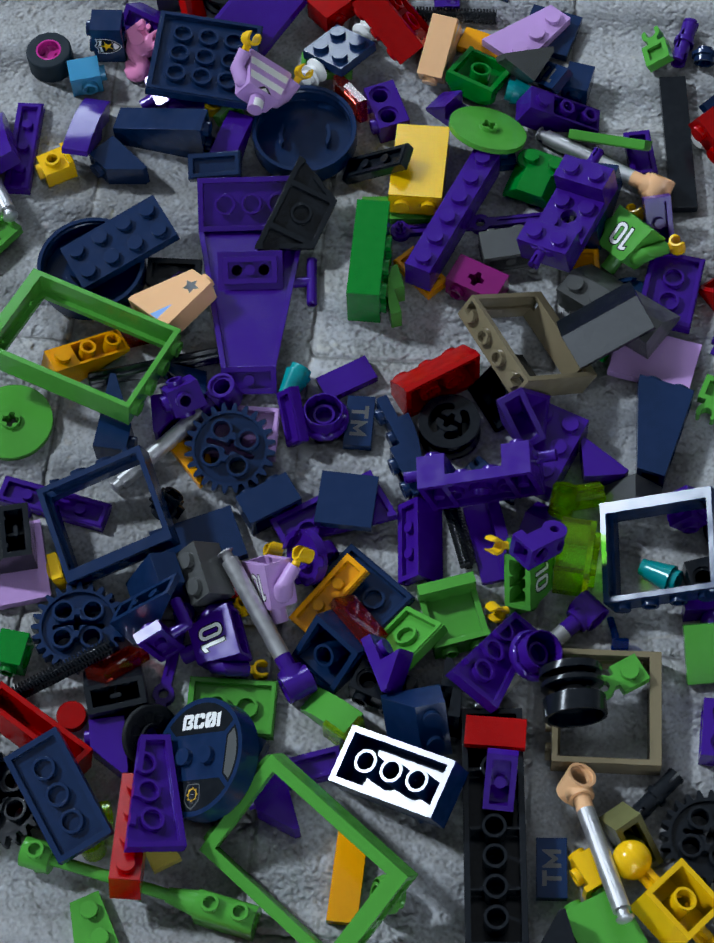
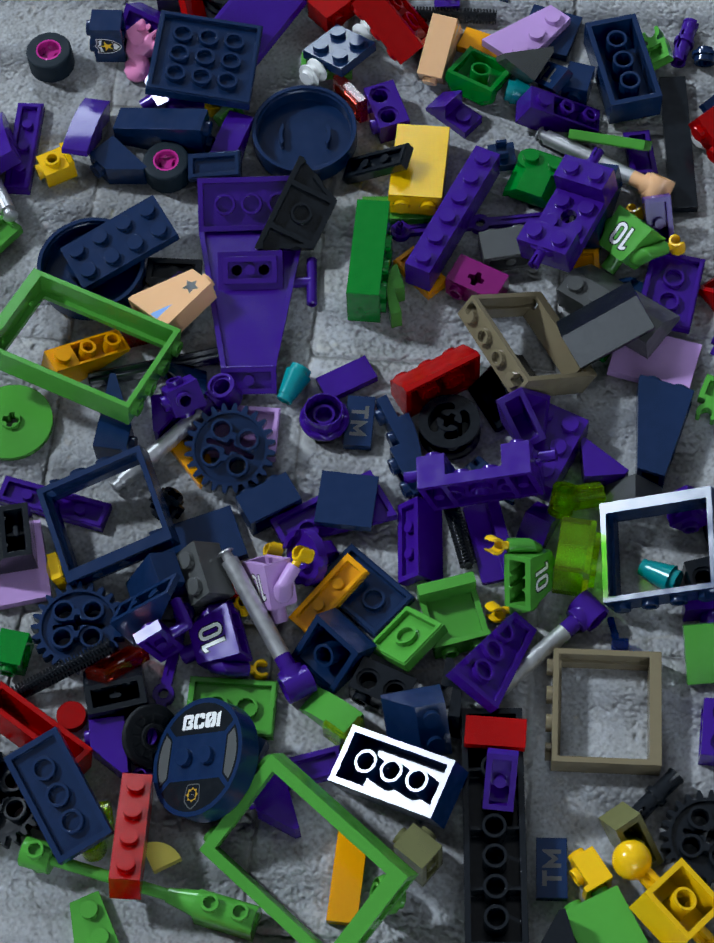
dark azure brick [66,55,107,97] -> none
dark purple wing [124,734,187,853] -> none
lavender torso [230,30,313,116] -> none
dark purple tile [276,386,309,448] -> none
clear red tile [329,594,388,644] -> none
dark purple slope [360,634,414,694] -> none
bright green piece [449,106,527,155] -> none
dark purple leg [509,520,567,571] -> none
dark purple piece [509,630,563,682] -> none
black wheel [539,657,608,728] -> none
flat silver piece [556,762,634,925] -> none
bright green plate [601,653,650,700] -> none
none -> black wheel [143,142,189,194]
none -> olive brick [393,822,443,887]
none -> dark blue brick [583,13,663,124]

